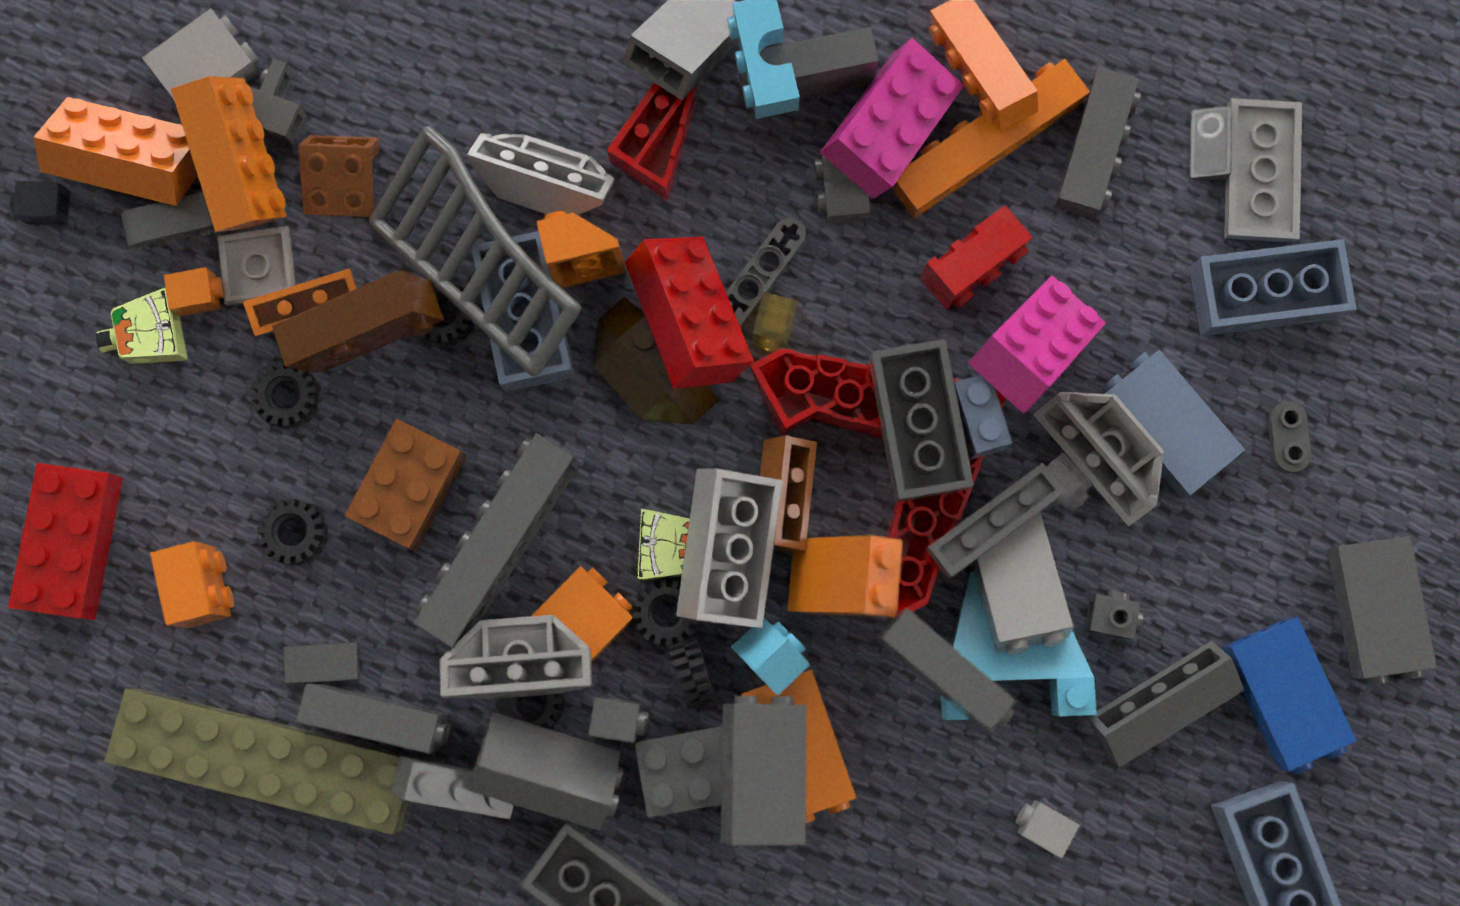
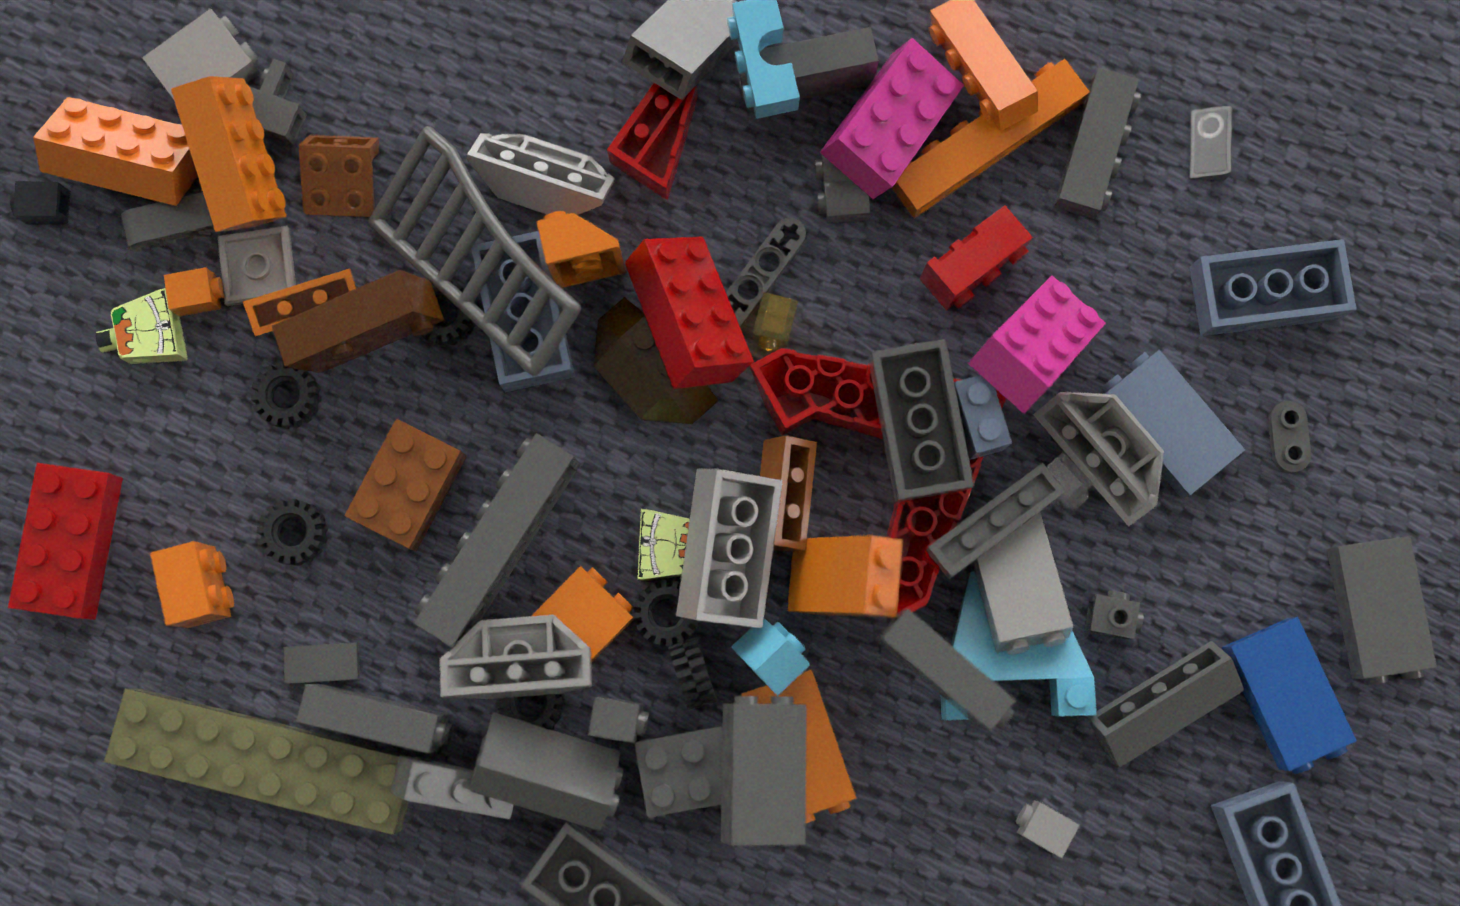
light grey plate [1224,98,1302,243] -> none

